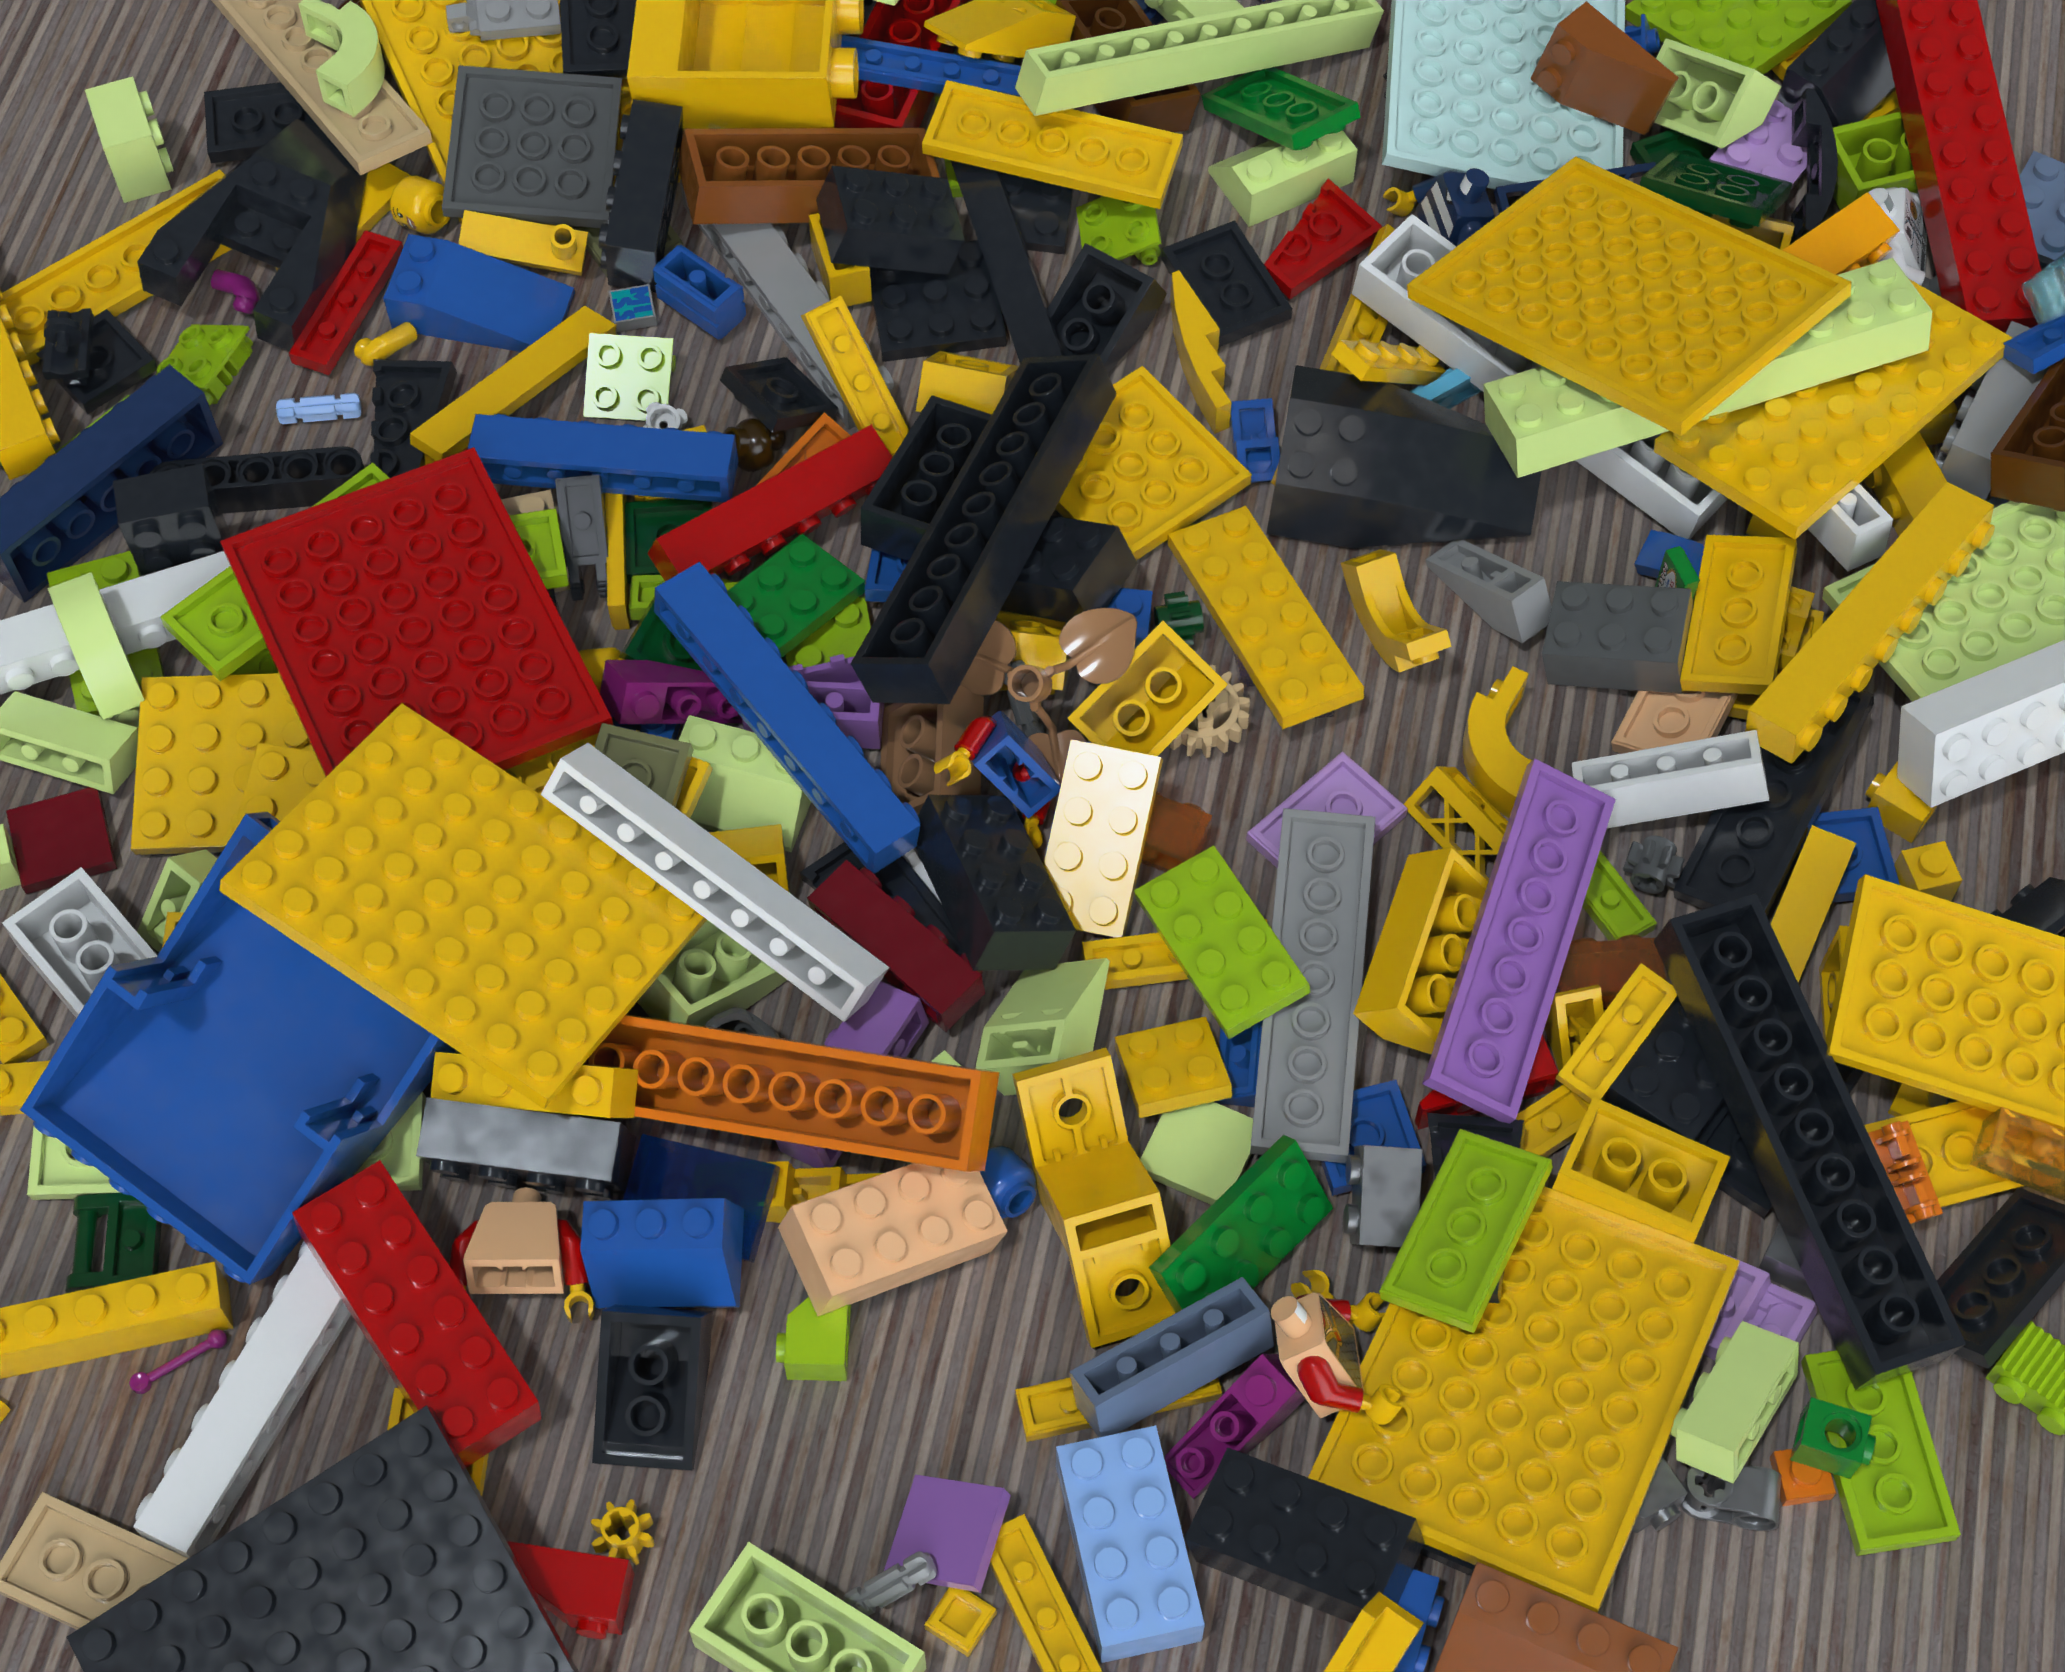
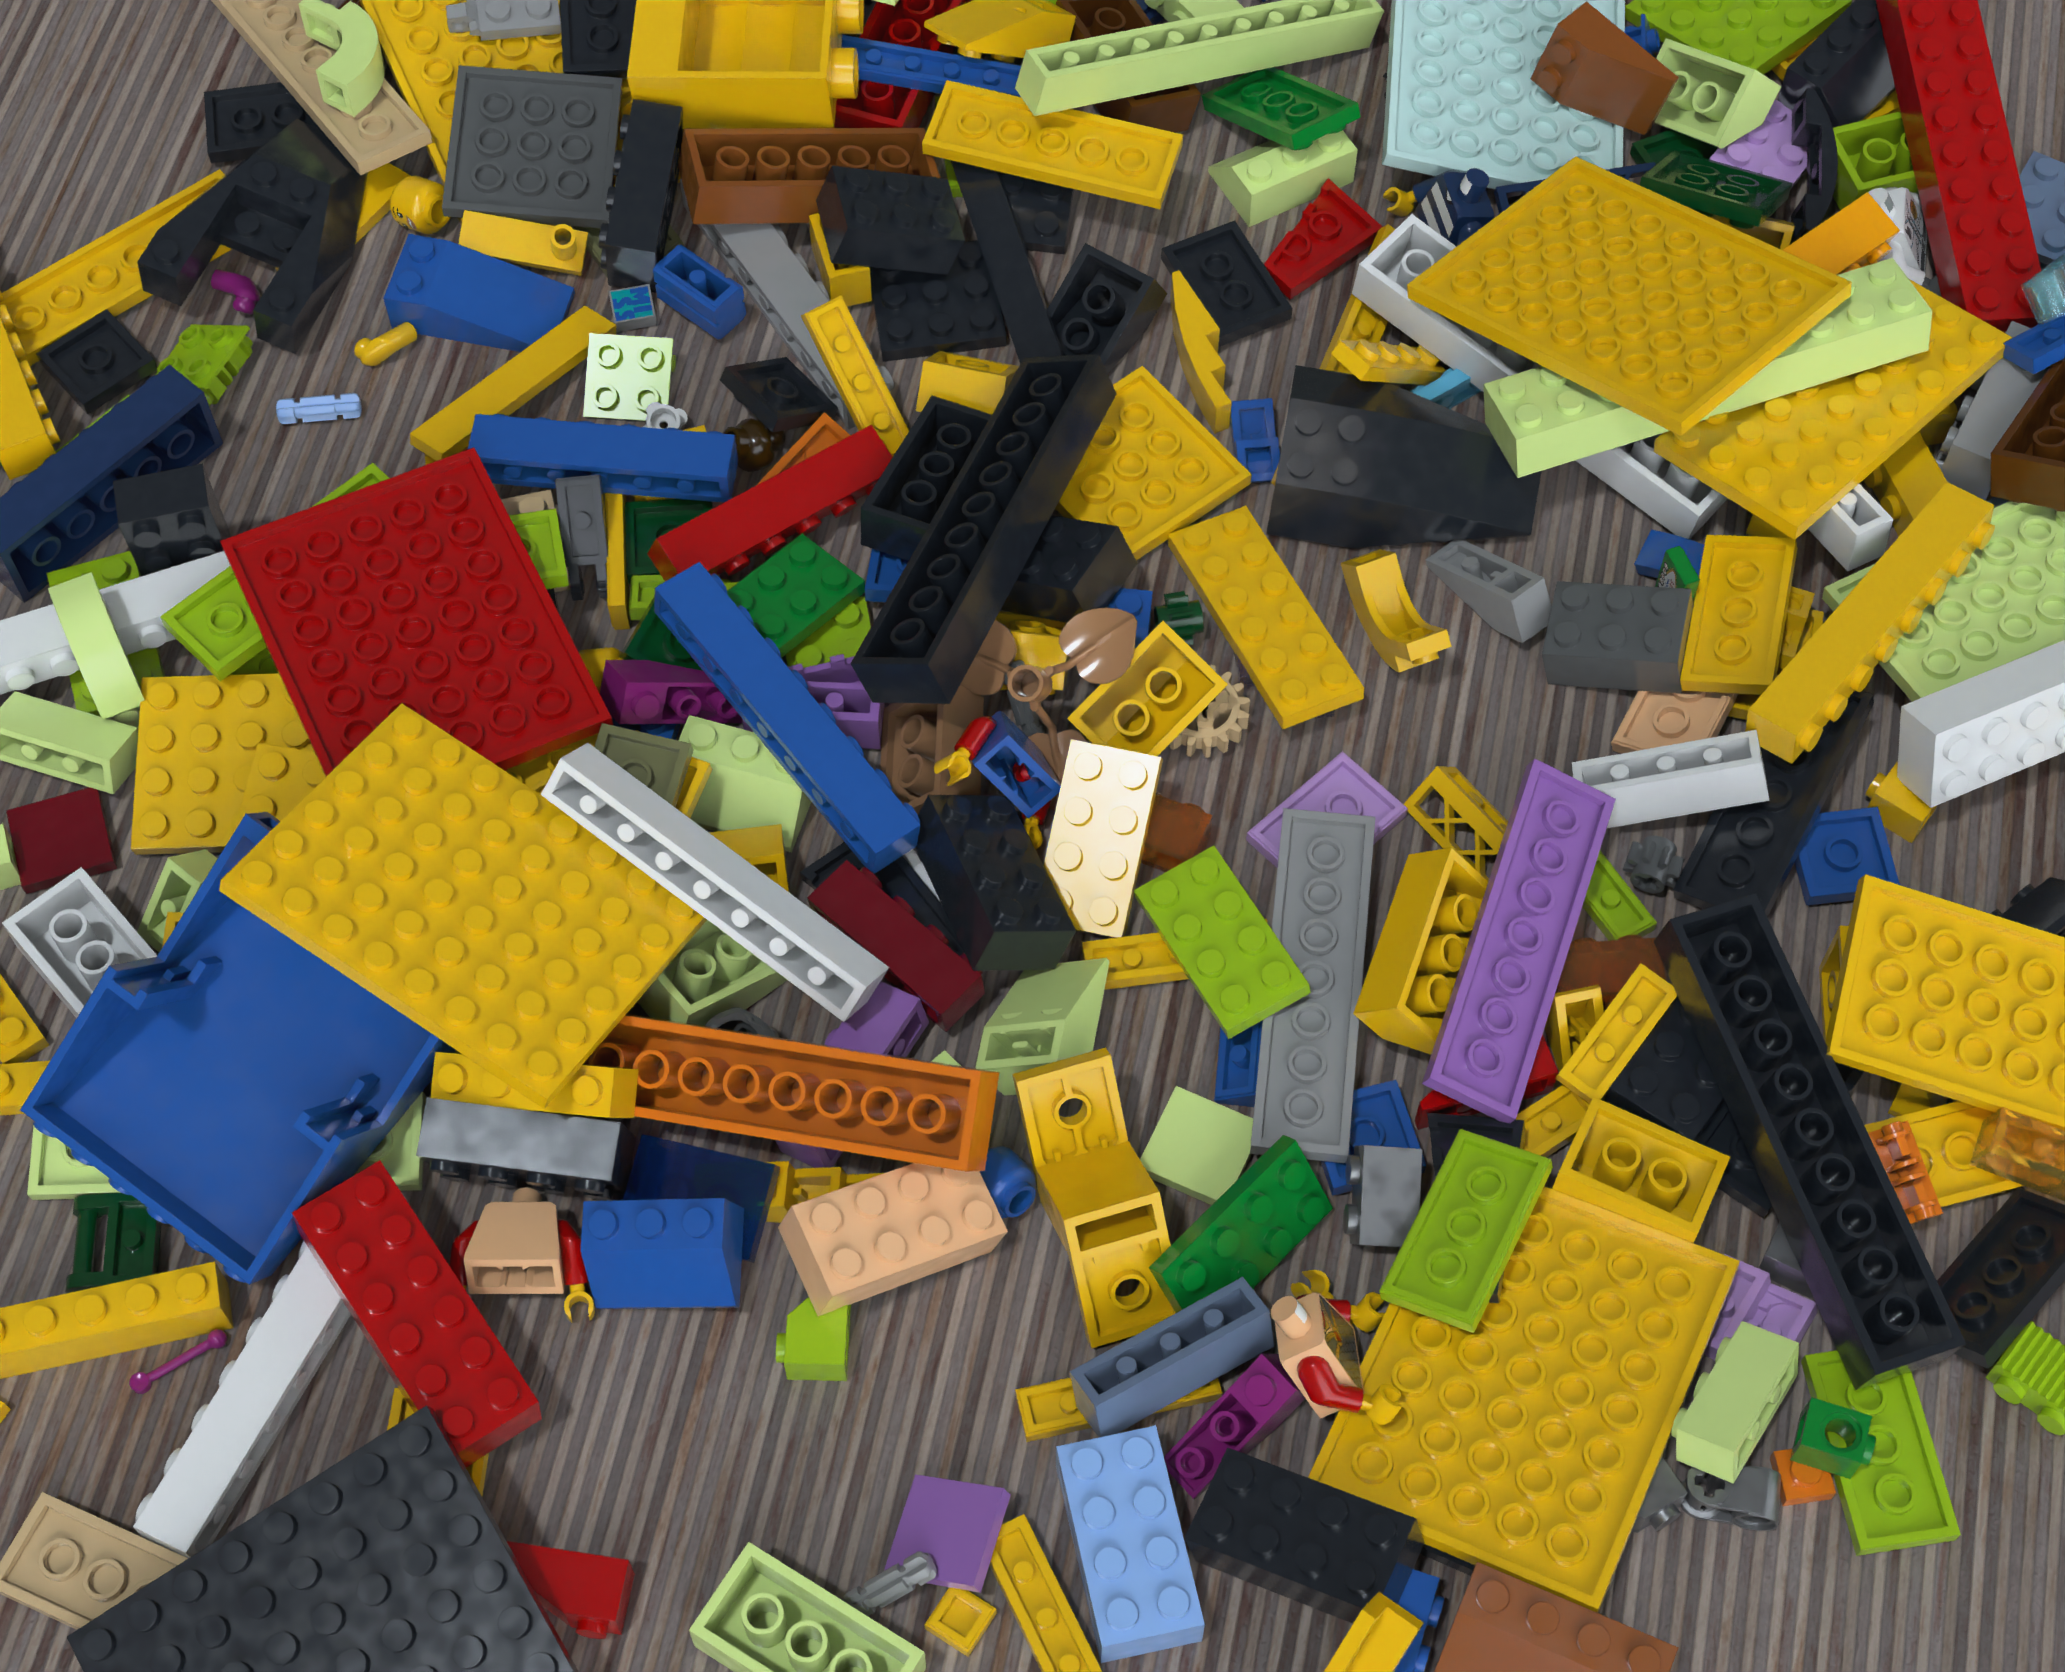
black hips [42,308,94,387] -> none
yellowish green brick [85,76,174,203] -> none
black beam [149,446,364,514] -> none
red plate [289,230,403,375] -> none
black wing [370,359,457,478] -> none
yellow gear [591,1499,655,1565] -> none
black slope [592,1304,713,1471] -> none
lime hinge [1076,196,1162,265] -> none
yellow plate [1114,1016,1232,1118] -> none
yellow arch [1463,666,1532,818] -> none
yellow tile [1771,825,1856,982] -> none
yellow brick [1894,841,1963,901] -> none

